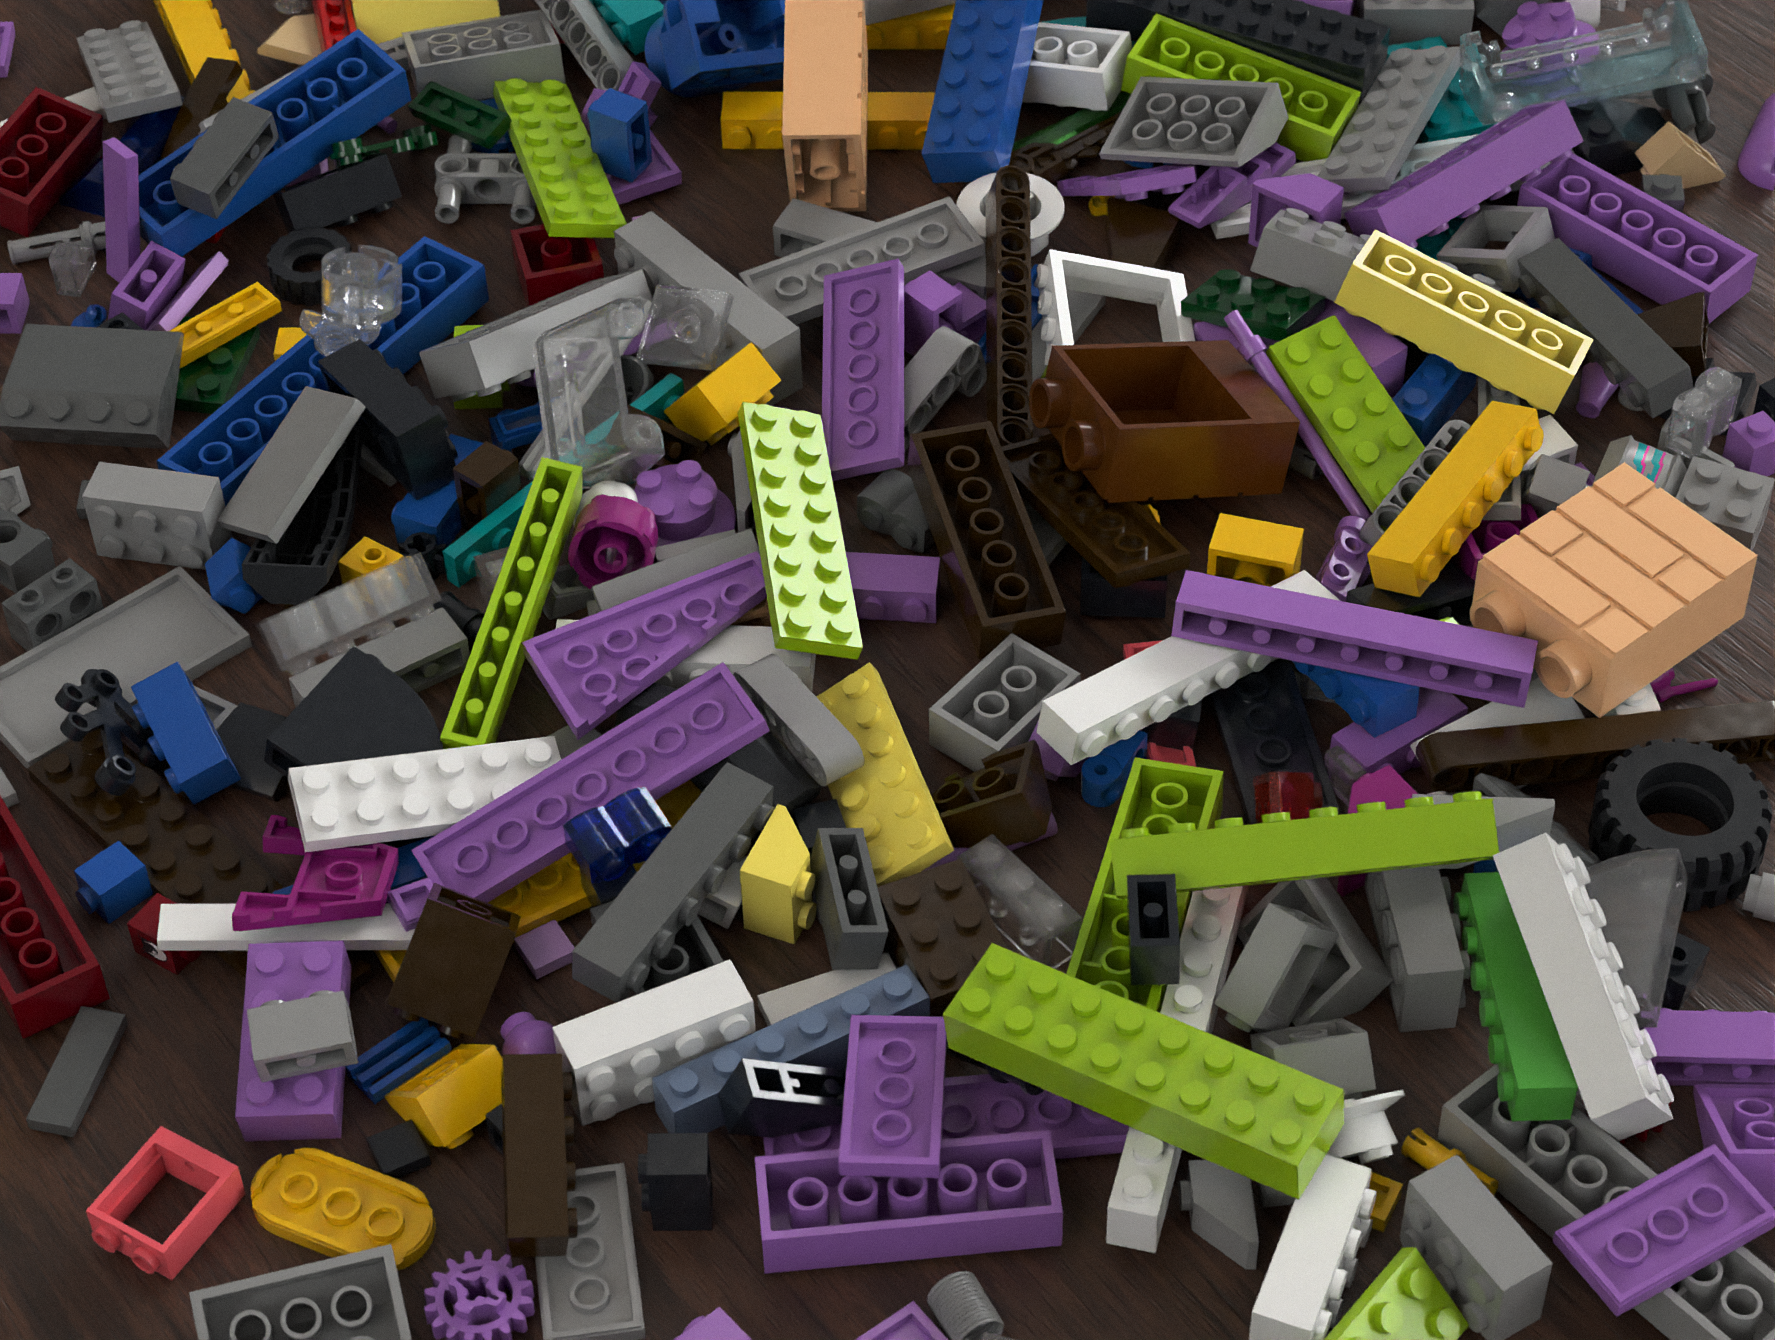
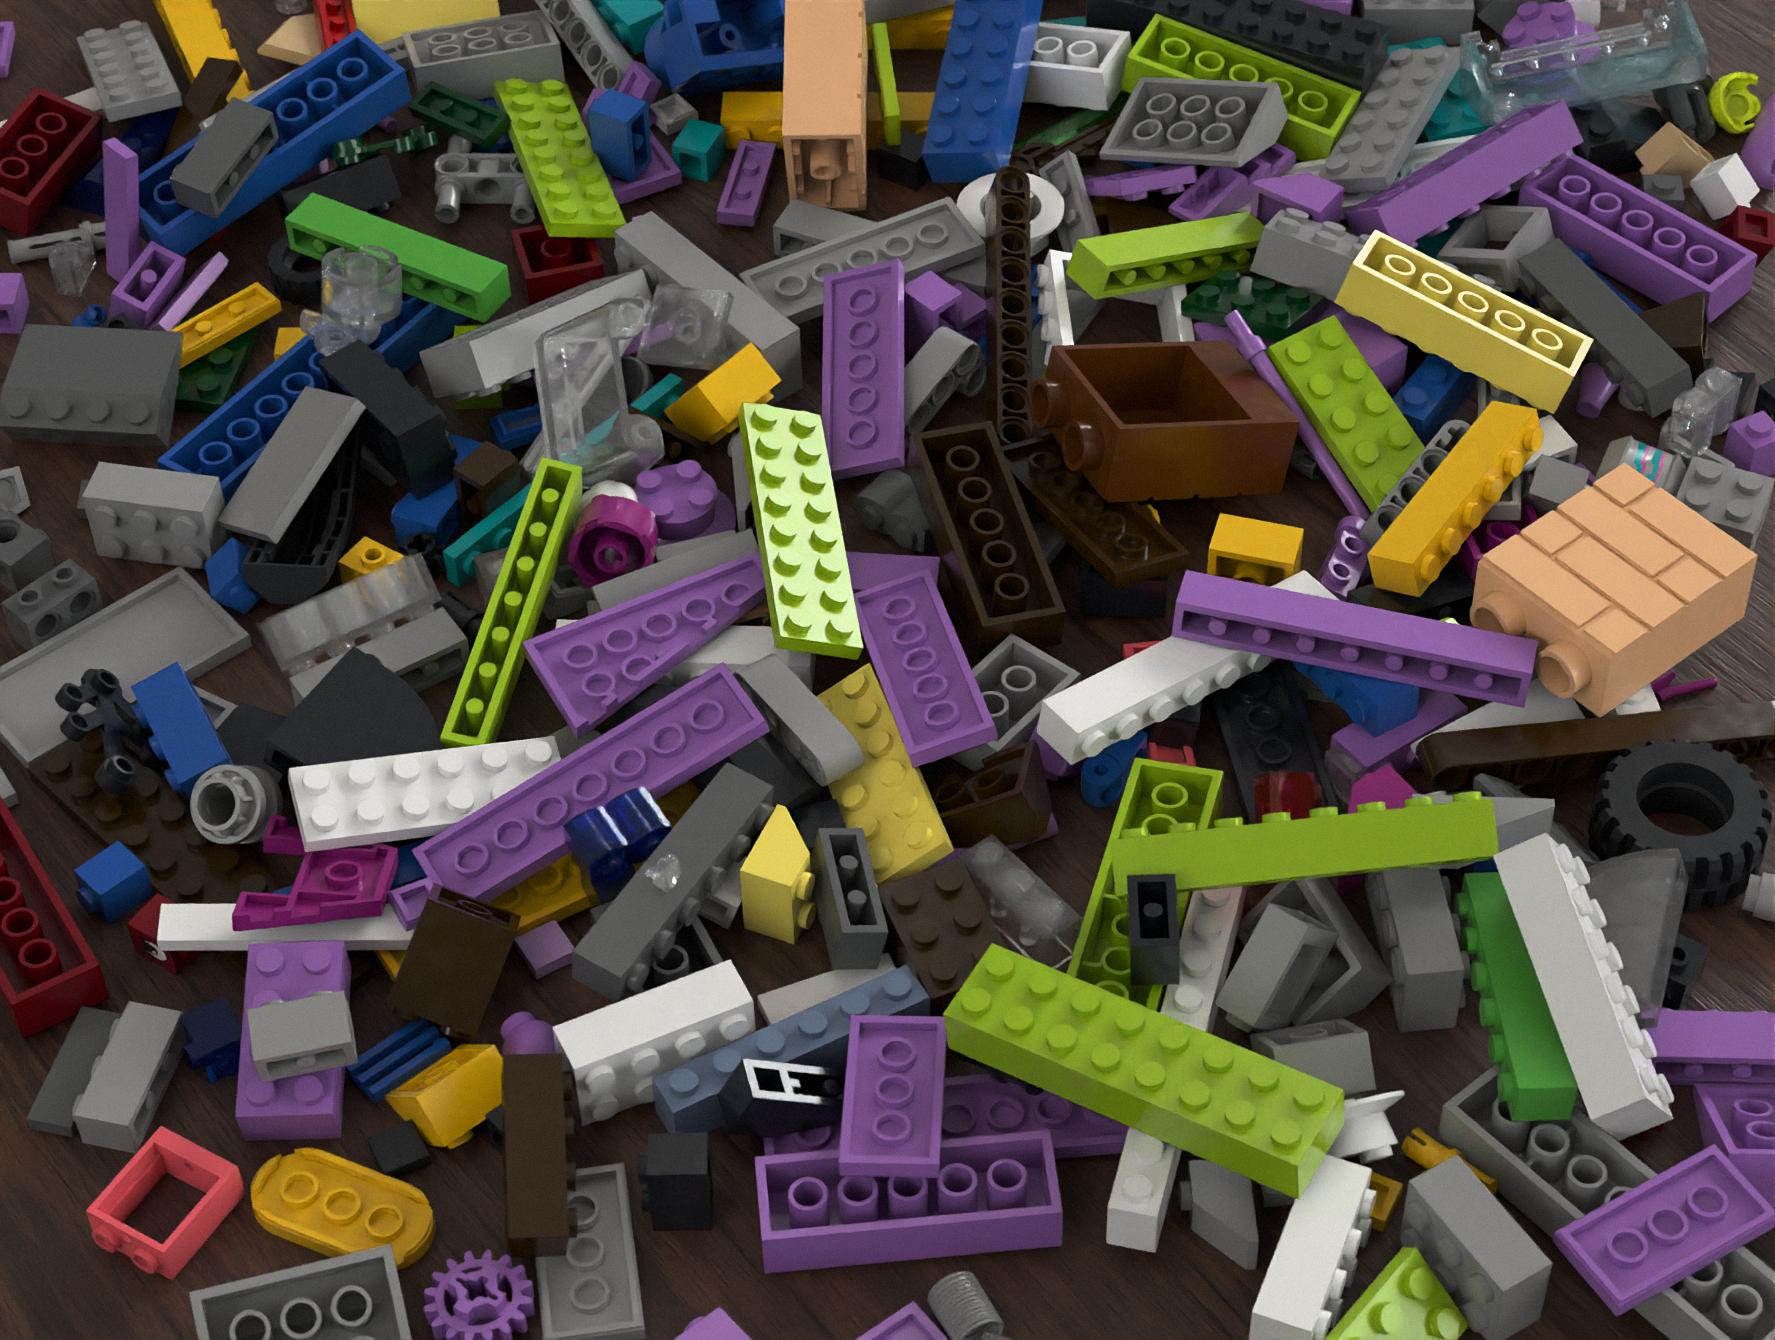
none -> light grey brick [72,1001,190,1154]
none -> clear blue brick [180,996,242,1084]
none -> light grey piece [190,765,283,844]
none -> bright green brick [285,192,511,323]
none -> clear rock [646,854,681,892]
none -> white tile [650,93,698,135]
none -> teal brick [672,118,727,183]
none -> medium lavender plate [716,140,777,227]
none -> medium lavender plate [853,568,998,768]
none -> lime tile [871,22,901,145]
none -> black brick [876,128,931,192]
none -> light grey tile [1038,150,1101,253]
none -> lime brick [1066,212,1265,300]
none -> white brick [1689,153,1760,221]
none -> neon yellow hair [1707,72,1761,134]
none -> dark red brick [1718,205,1775,268]

